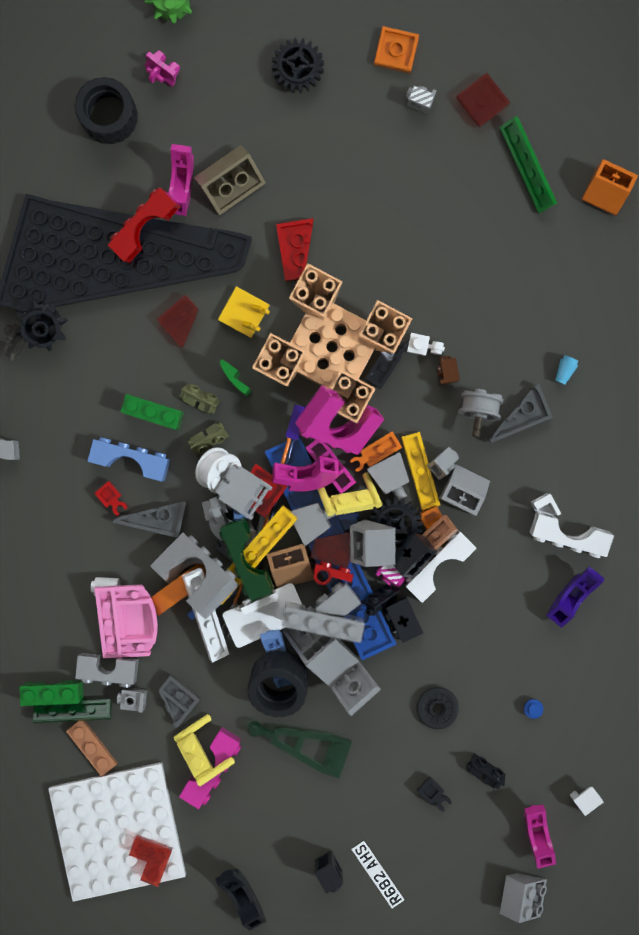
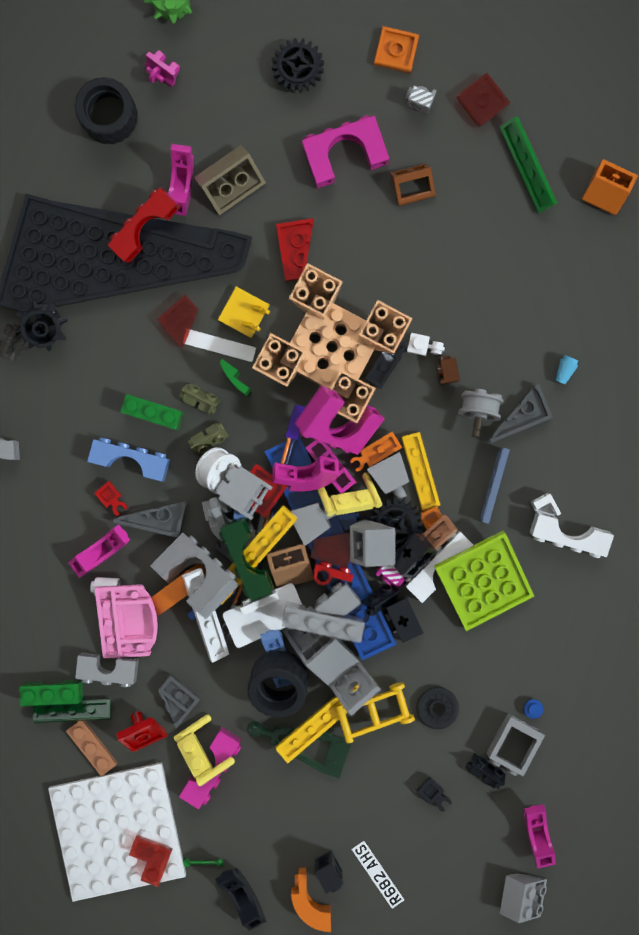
light grey brick [117,687,147,713] -> none
light grey brick [427,447,459,480] -> none
light grey slope [439,464,490,516] -> none
dark purple arch [547,566,604,628] -> none
white panel [570,786,604,816] -> none
none -> dark pink arch [68,525,130,578]
none -> red tile [116,711,167,752]
none -> white sticker [183,329,256,362]
none -> green hinge [183,858,223,867]
none -> yellow plate [275,685,359,764]
none -> orange arch [291,867,331,932]
none -> dark pink arch [302,115,390,189]
none -> yellow piece [335,682,415,743]
none -> dark orange tile [390,163,436,206]
none -> lime plate [434,530,534,631]
none -> sand blue tile [479,448,510,524]
none -> light grey window [486,713,545,776]

